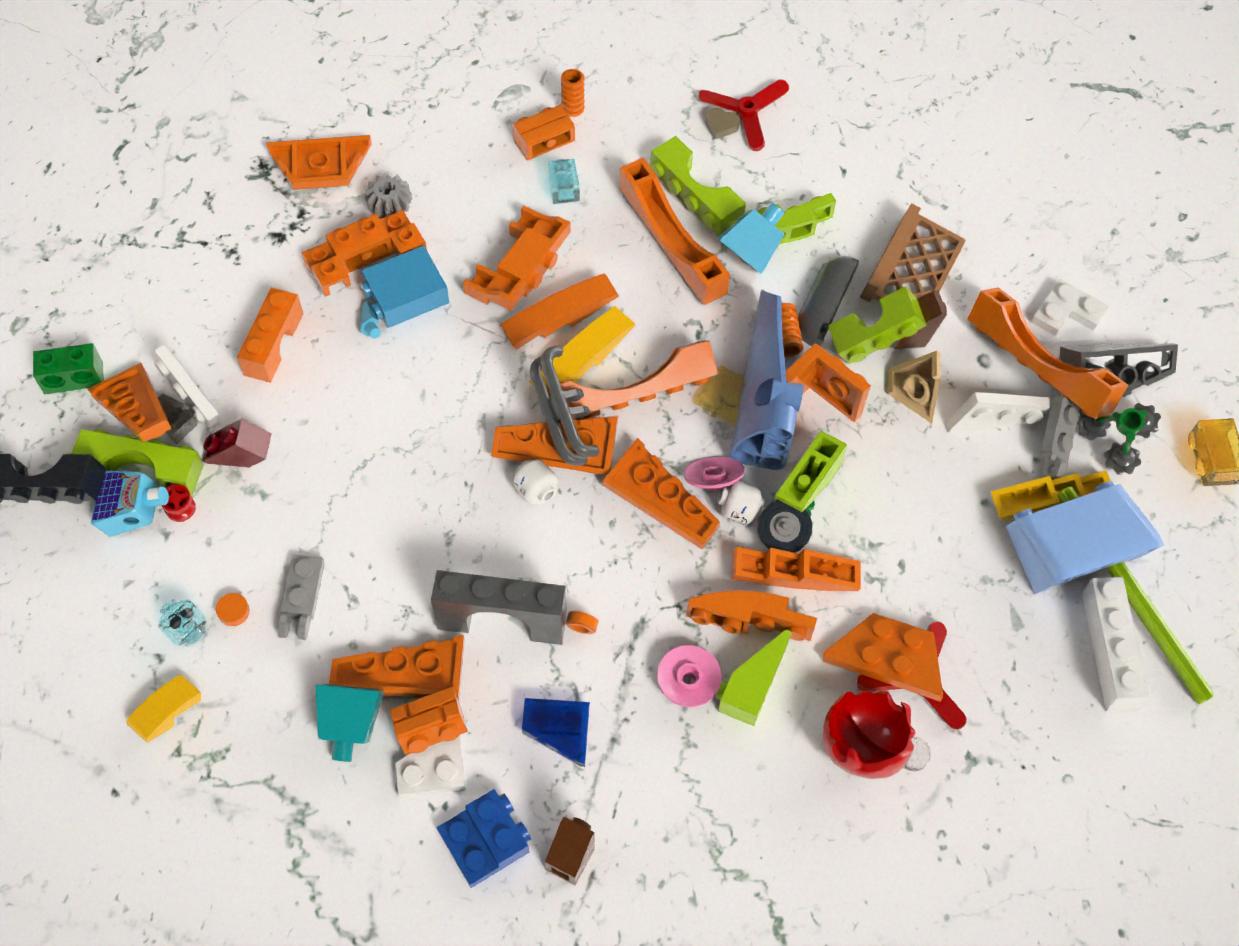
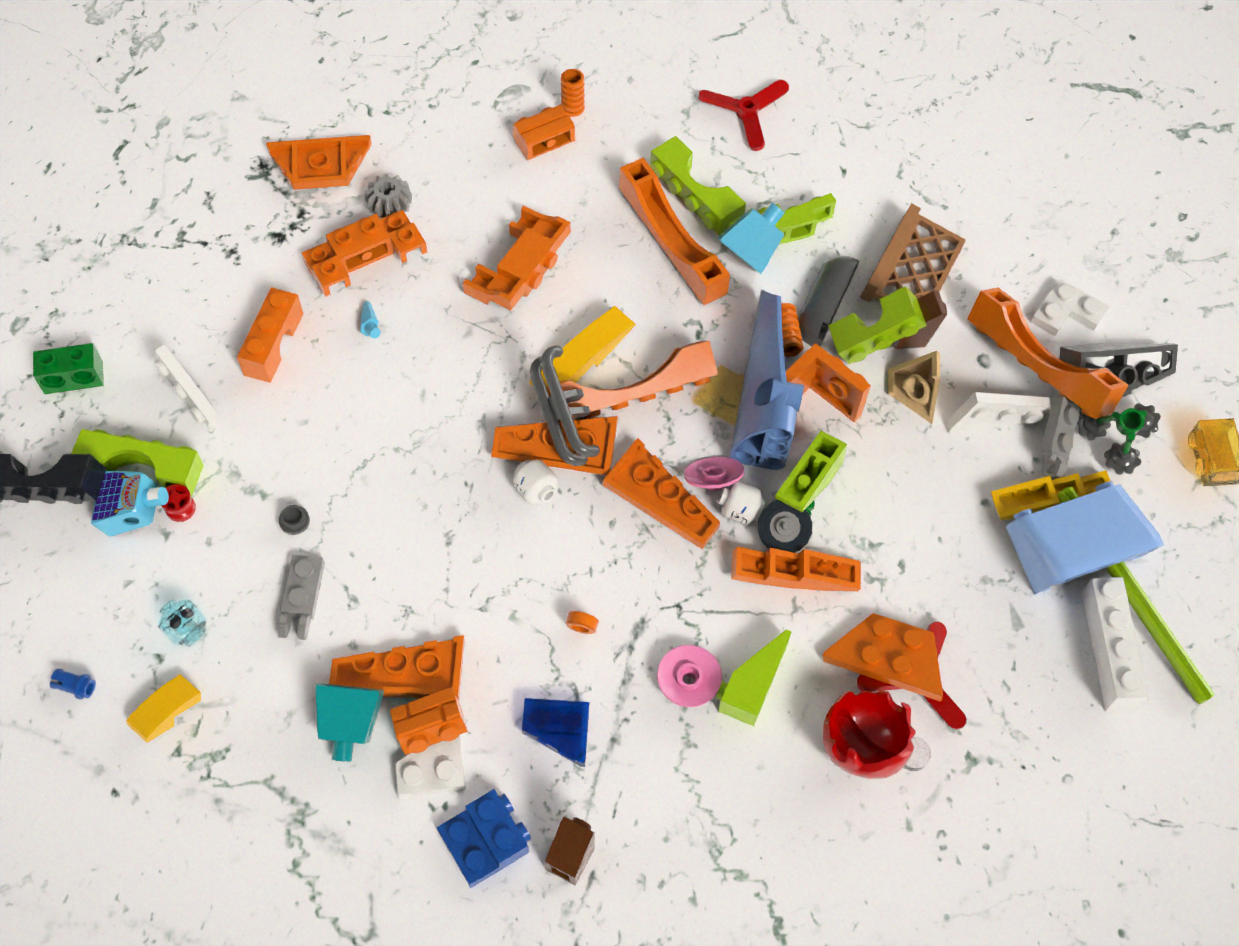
orange wing [87,363,172,443] -> none
clear smoke slope [158,393,198,444] -> none
dark red slope [202,418,272,468] -> none
orange tile [216,593,250,626] -> none
dark azure brick [360,246,450,328] -> none
dark grey arch [431,570,567,645] -> none
orange slope [501,273,619,350] -> none
clear light blue brick [548,158,580,204] -> none
orange slope [686,591,817,641] -> none
dark tan tile [706,108,740,139] -> none
none -> blue pin [50,668,96,700]
none -> dark grey plate [278,505,310,535]

